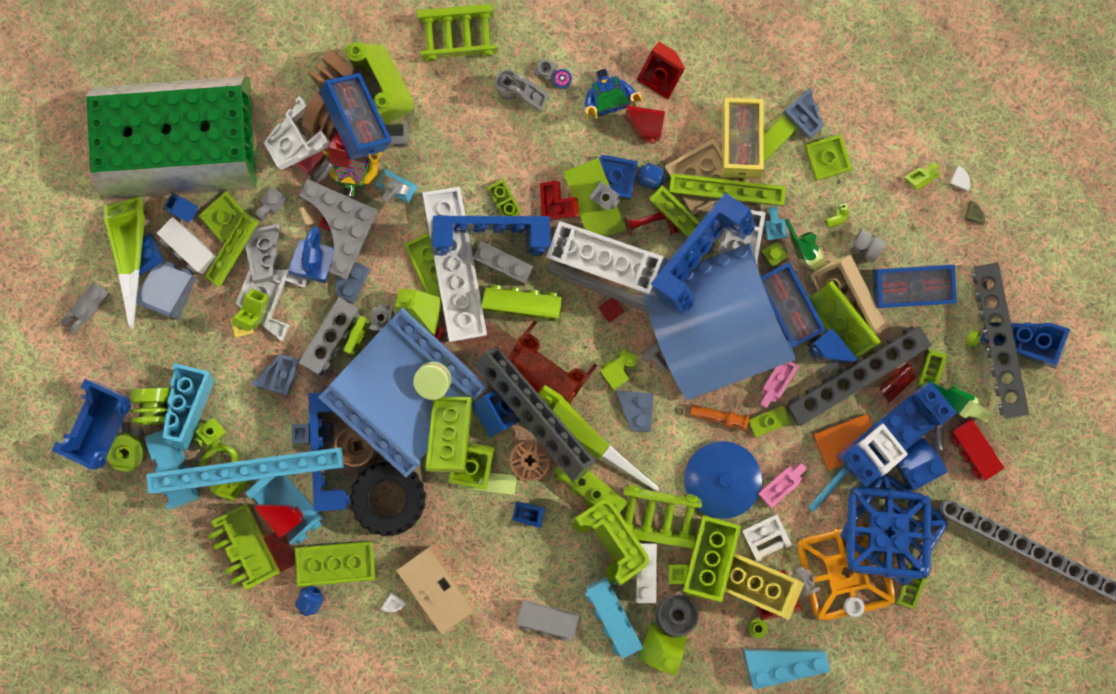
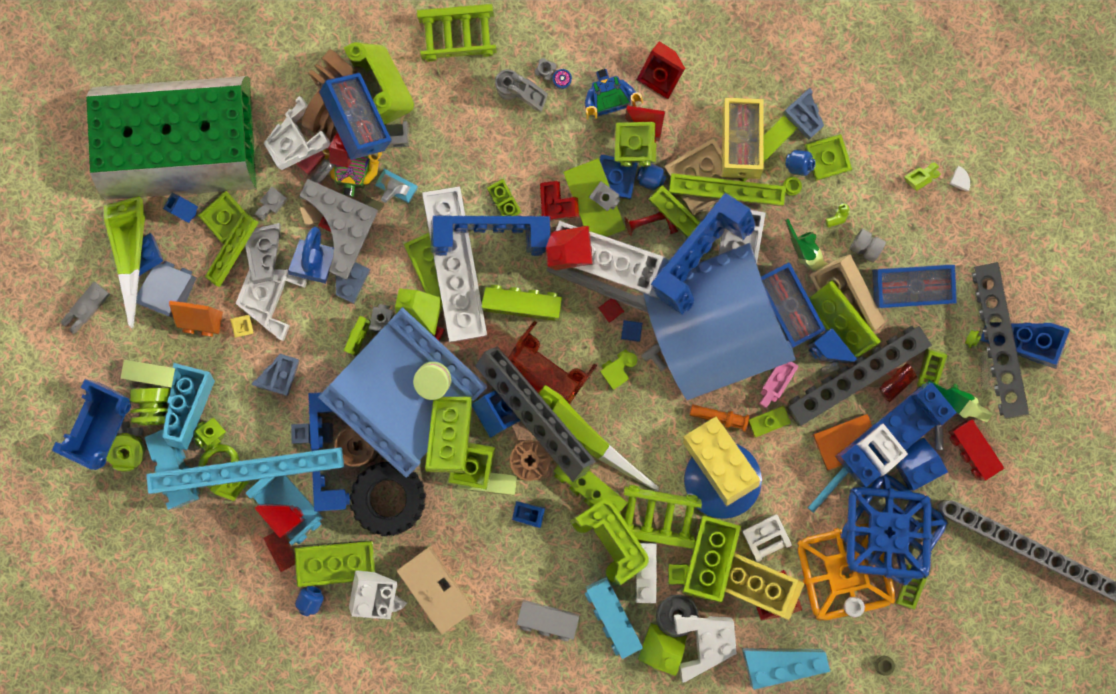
white brick [157,217,217,274] -> none
lime hinge [207,504,281,591] -> none
lime brick [232,288,270,331] -> none
light grey brick [299,297,361,375] -> none
light grey brick [473,241,534,285] -> none
sand blue wing [616,391,654,432] -> none
lime plate [748,618,768,638] -> none
bright pink hinge [758,463,807,508] -> none
lime plate [761,241,788,267] -> none
medium azure plate [764,206,787,241] -> none
light grey brick [790,567,820,599] -> none
olive tile [965,201,985,225] -> none
none -> yellowish green slope [120,360,175,387]
none -> orange slope [169,301,223,337]
none -> white slope [349,571,397,619]
none -> red slope [546,226,593,270]
none -> lime plate [615,122,657,167]
none -> blue tile [621,320,643,342]
none -> white wing [674,615,737,683]
none -> light yellow brick [683,417,760,506]
none -> lime plate [783,177,802,196]
none -> blue head [785,150,816,176]
none -> olive plate [875,656,895,676]

